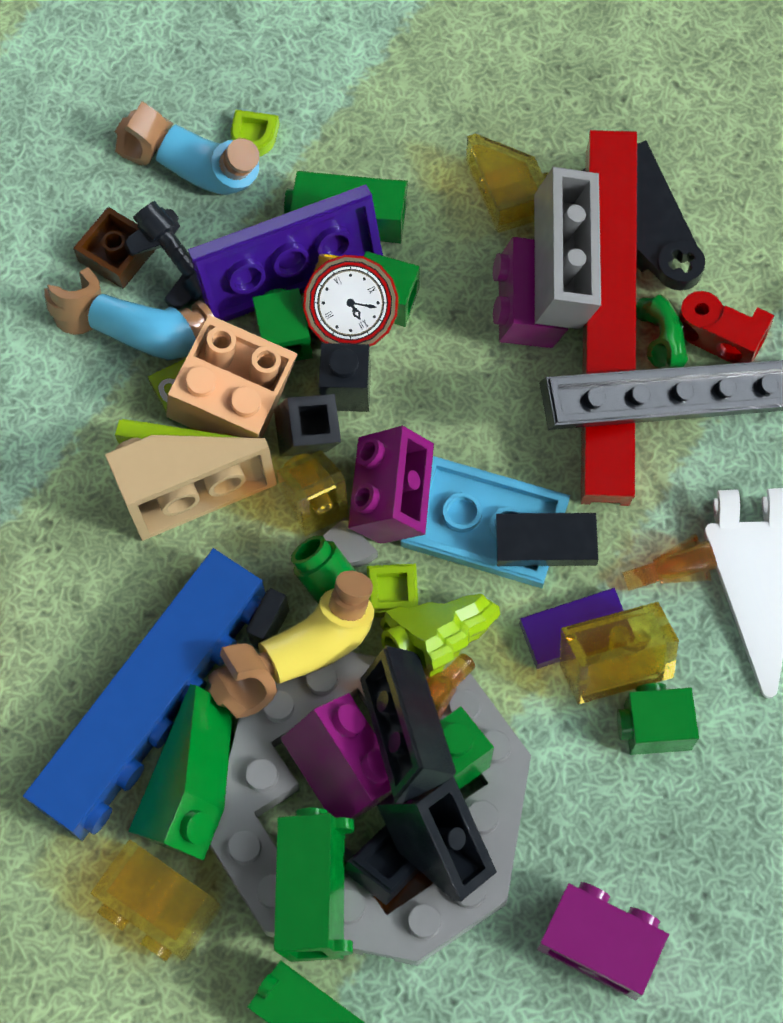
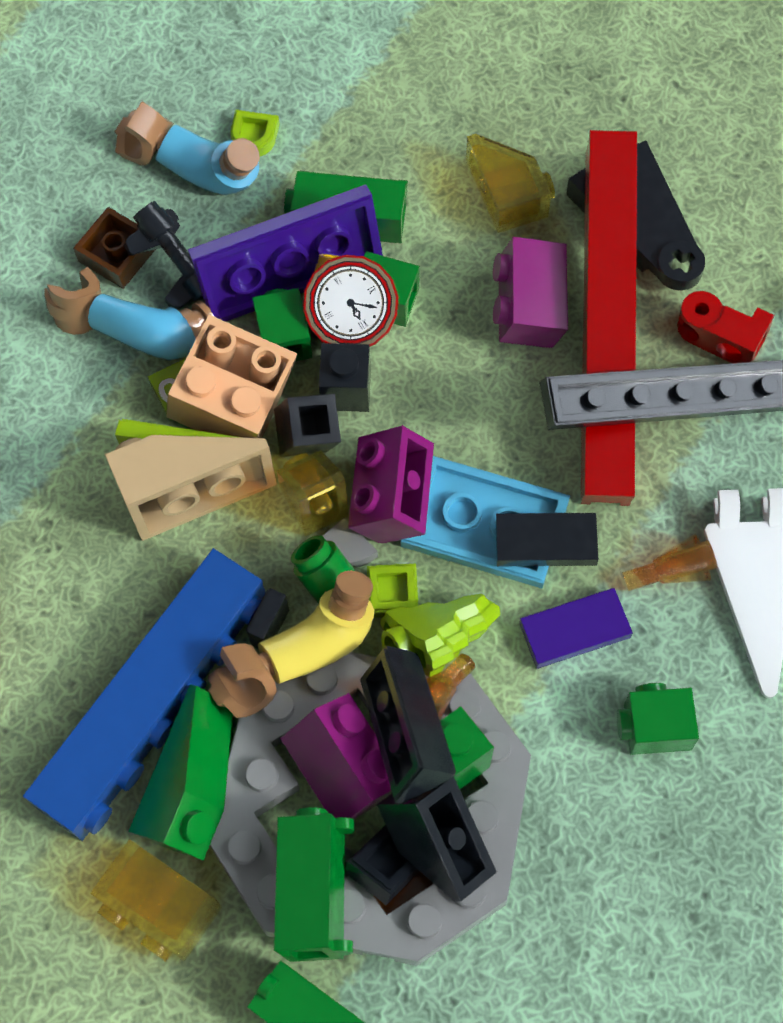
light grey brick [534,167,601,329] -> none
magenta brick [537,882,669,1001] -> none
clear yellow brick [560,602,679,705] -> none
green piece [636,295,688,369] -> none

